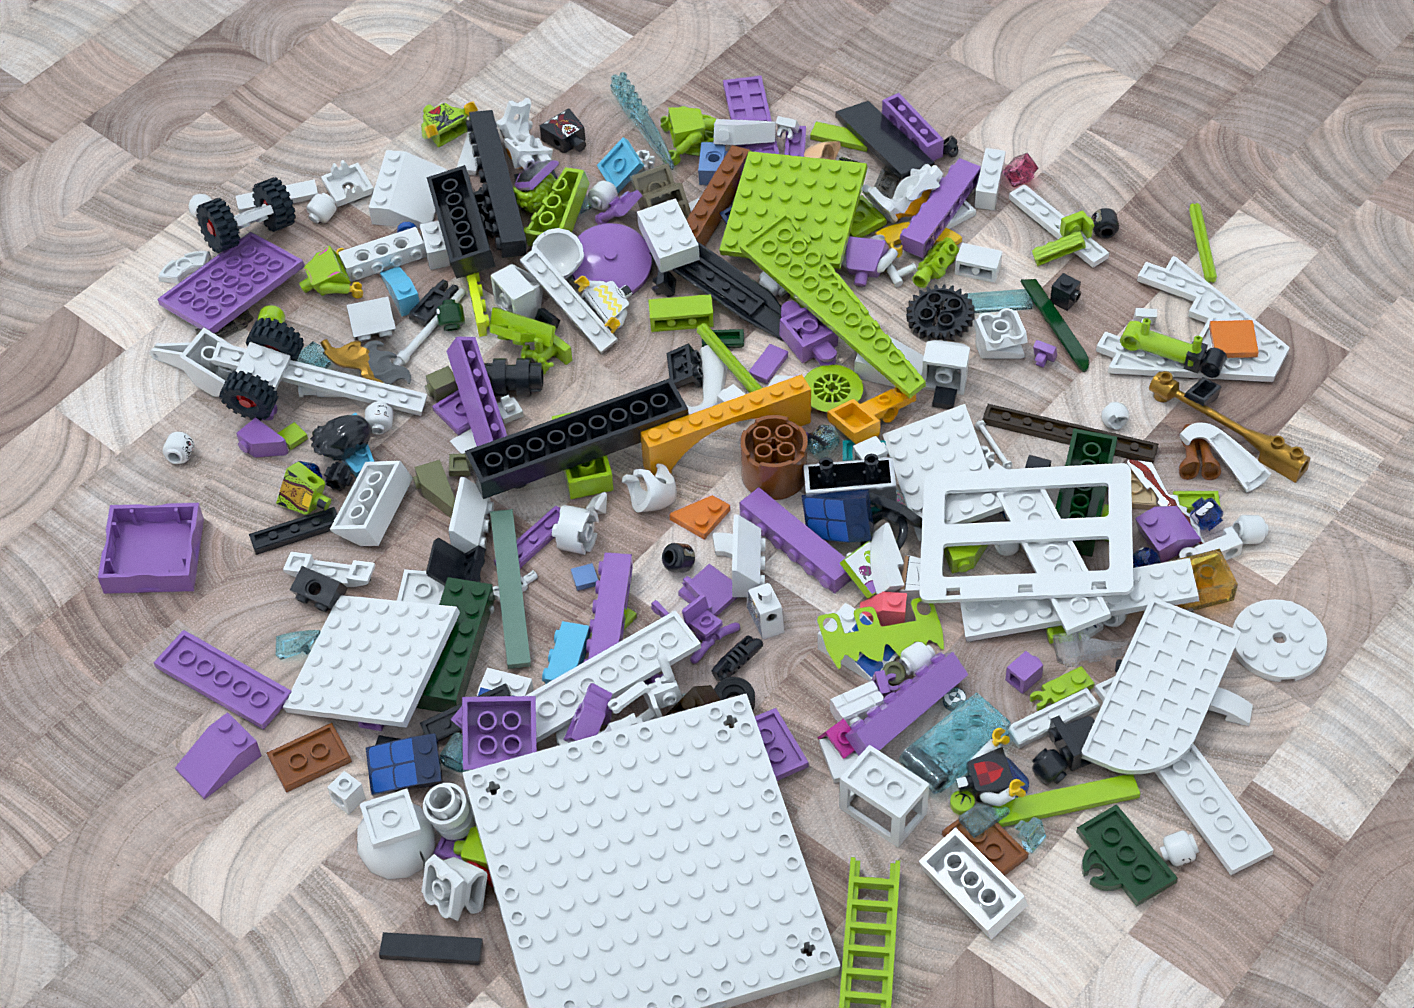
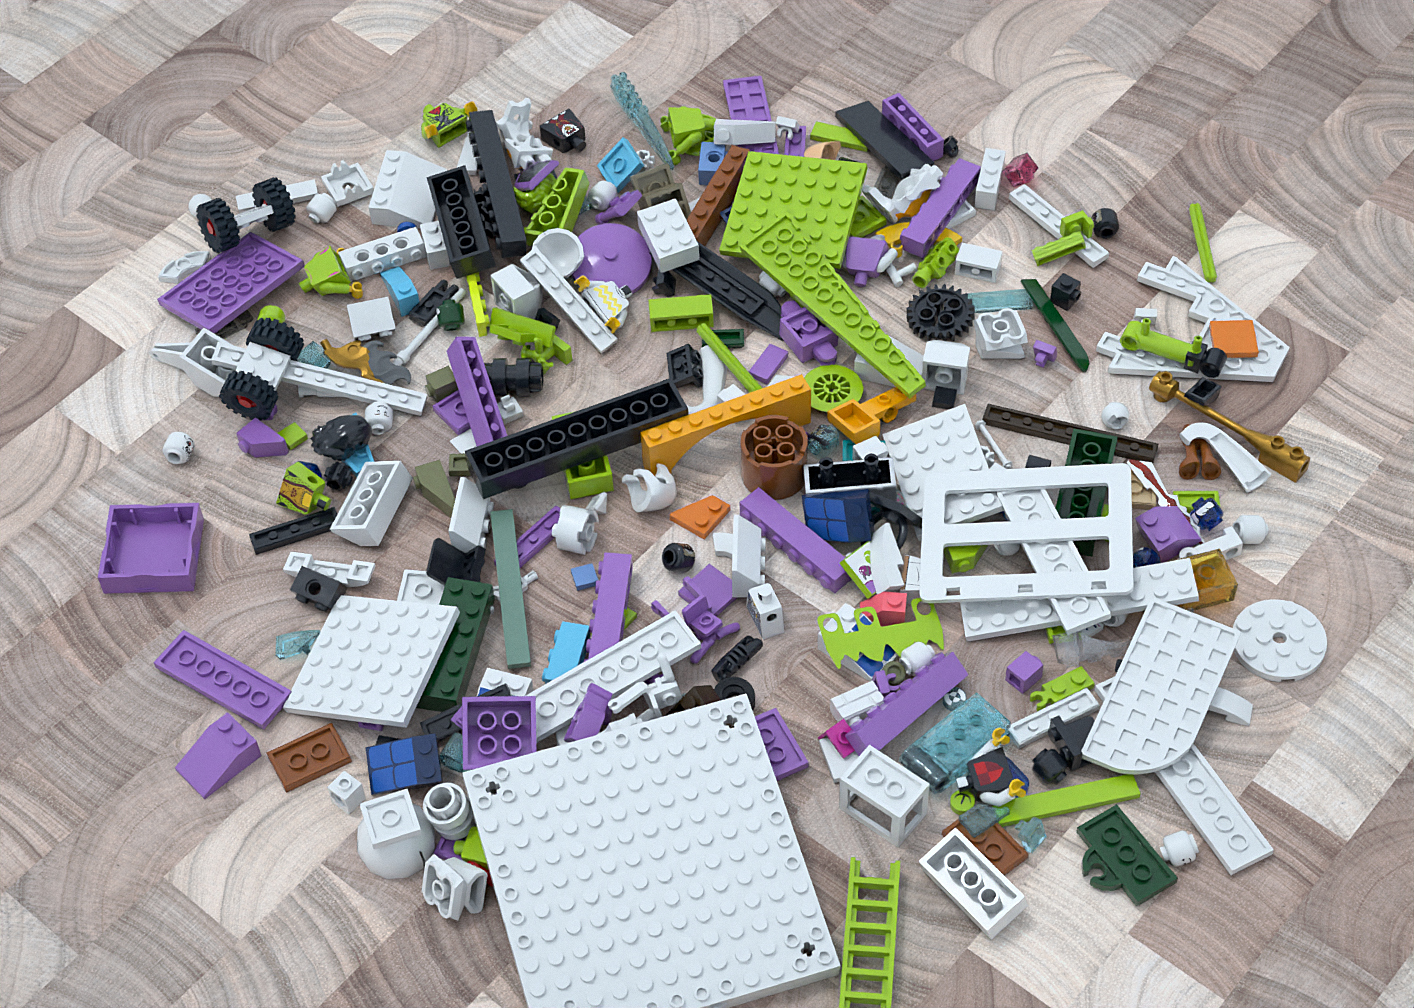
black tile [379,932,483,965] -> none

